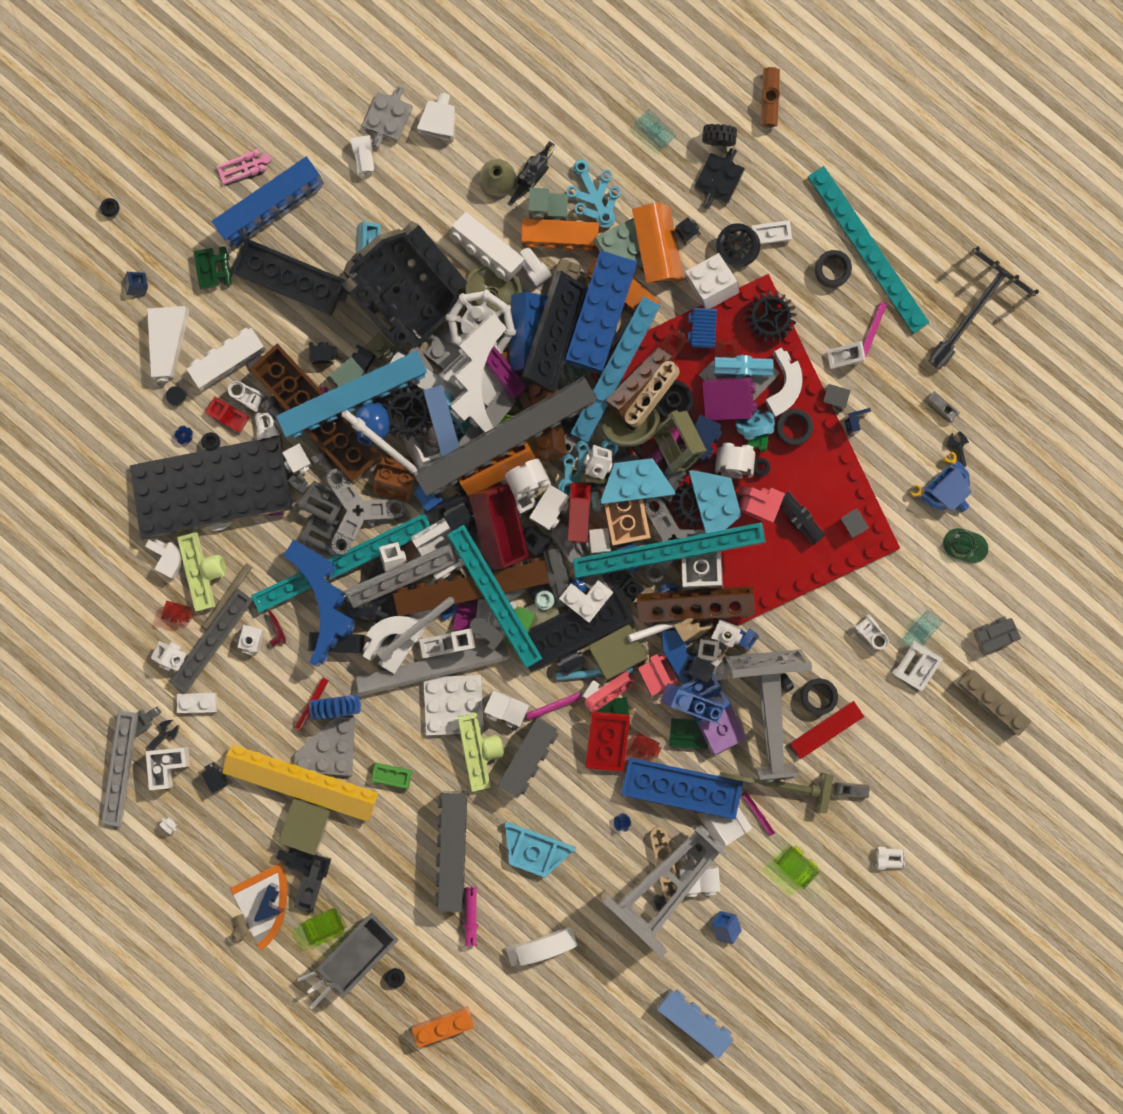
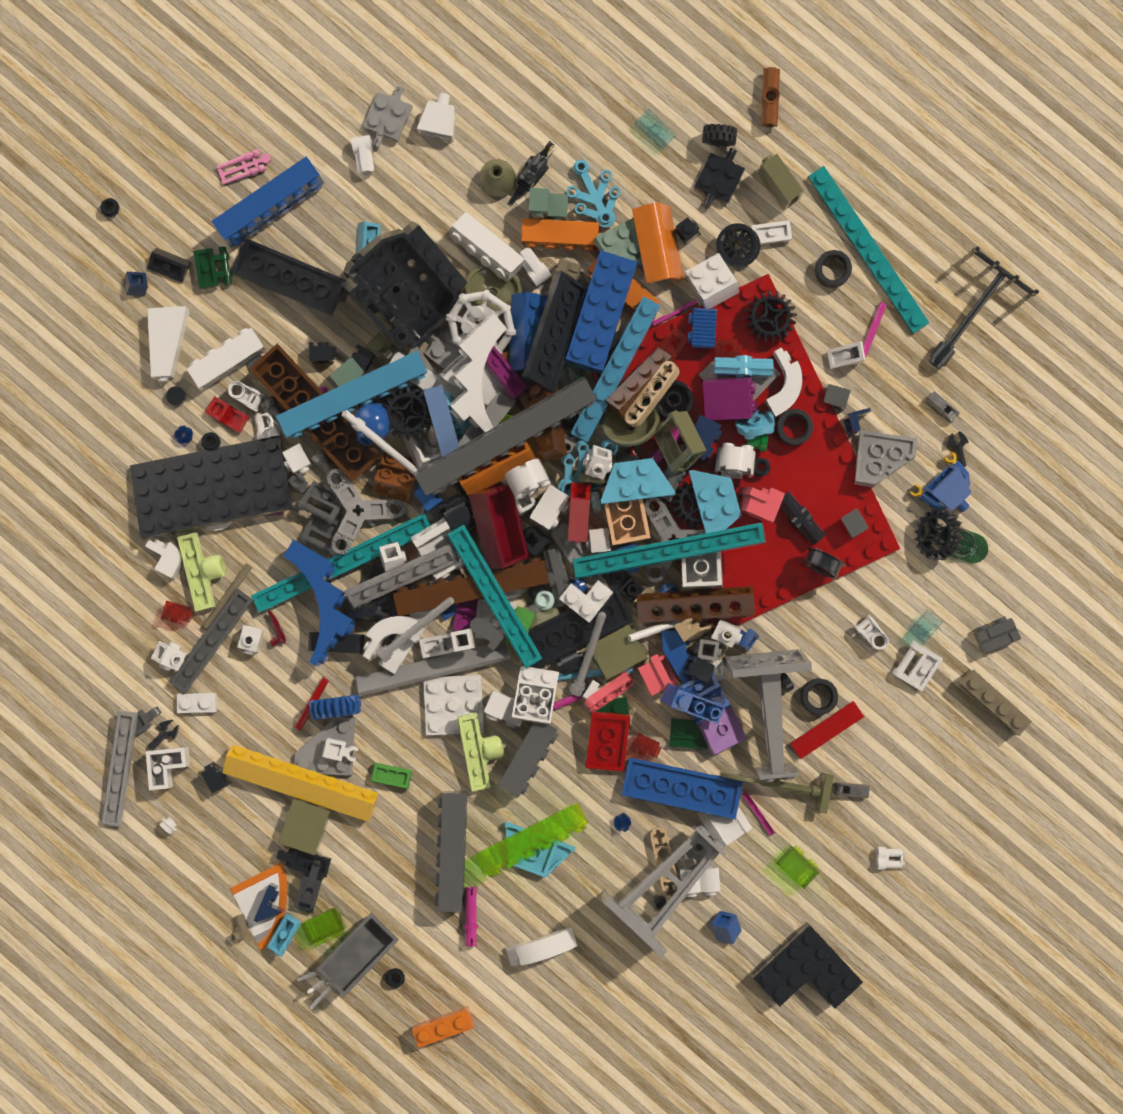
medium blue brick [657,989,733,1059] -> none
none -> black slope [147,248,191,283]
none -> medium azure slope [267,913,301,957]
none -> white plate [322,737,358,761]
none -> clear neon green brick [474,801,589,877]
none -> white slope [512,666,559,724]
none -> light grey piece [569,612,606,696]
none -> dark pink piece [652,300,698,327]
none -> black brick [751,922,863,1009]
none -> olive brick [758,154,804,210]
none -> black wheel [800,547,846,580]
none -> light grey plate [854,430,917,487]
none -> black gear [913,509,964,561]

